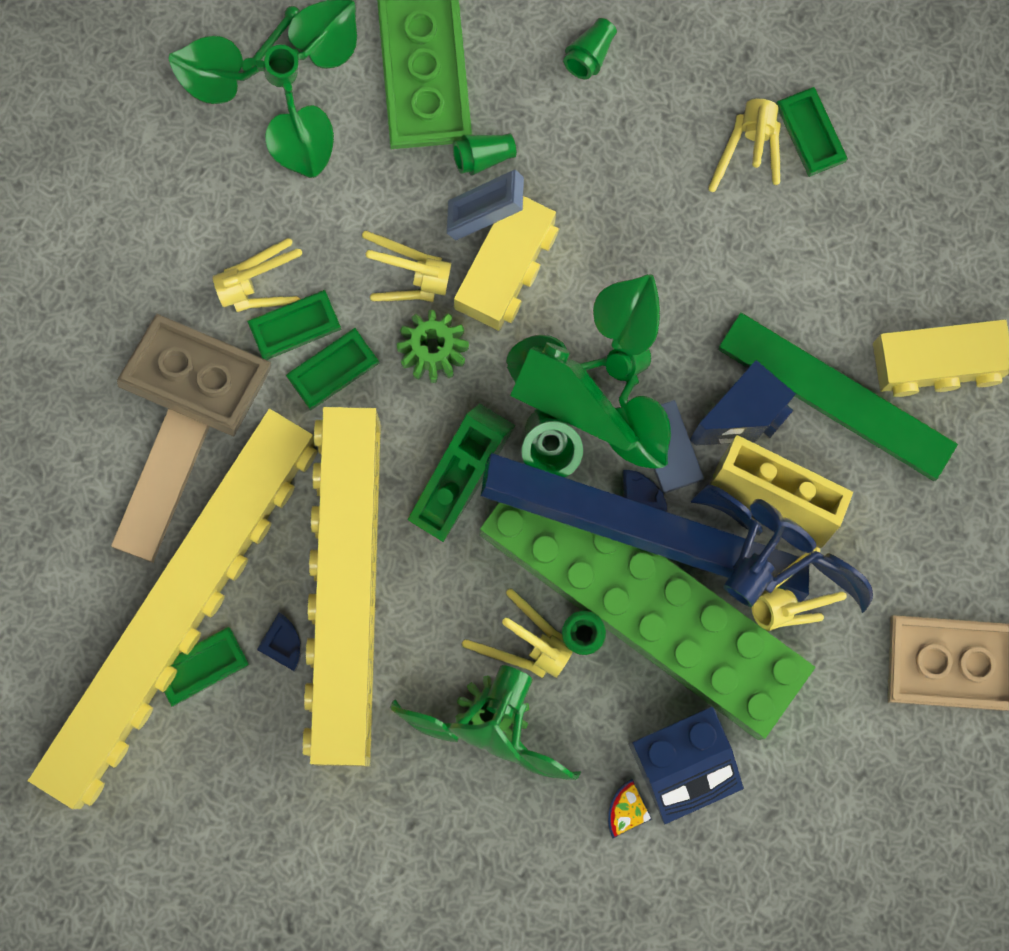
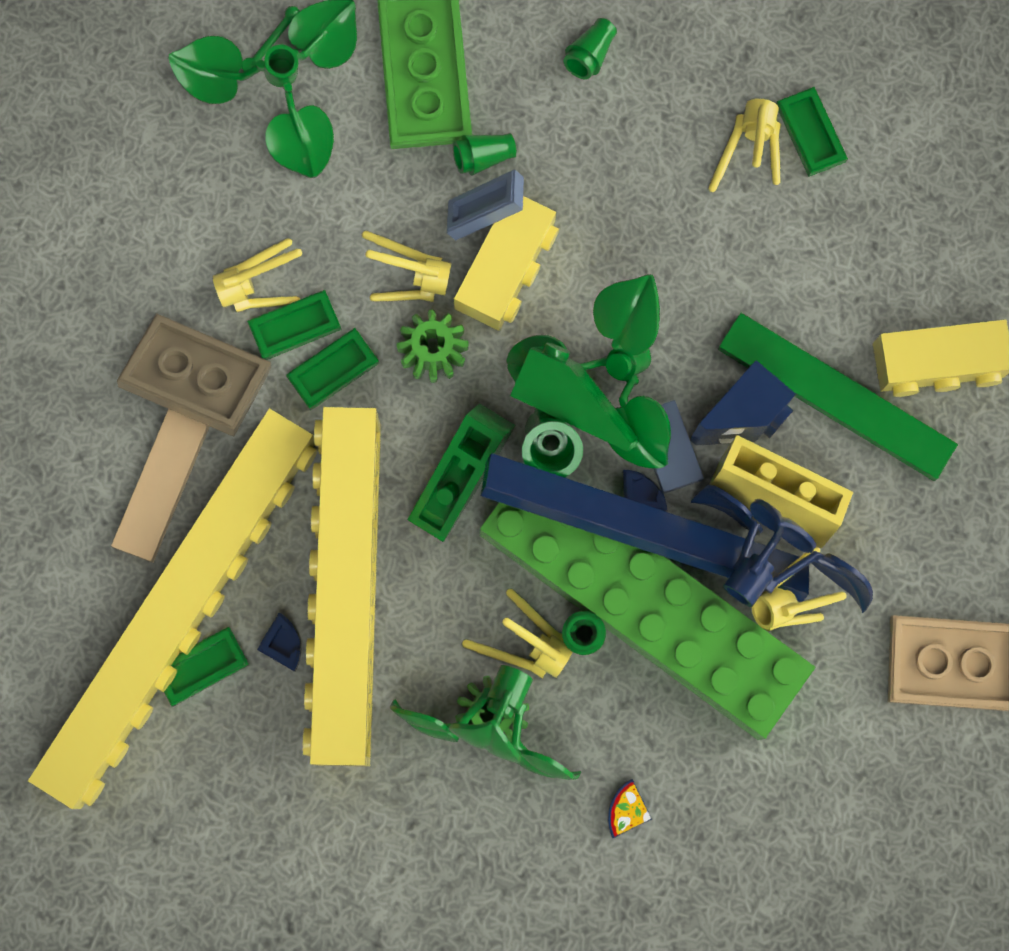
dark blue slope [628,707,744,825] -> none

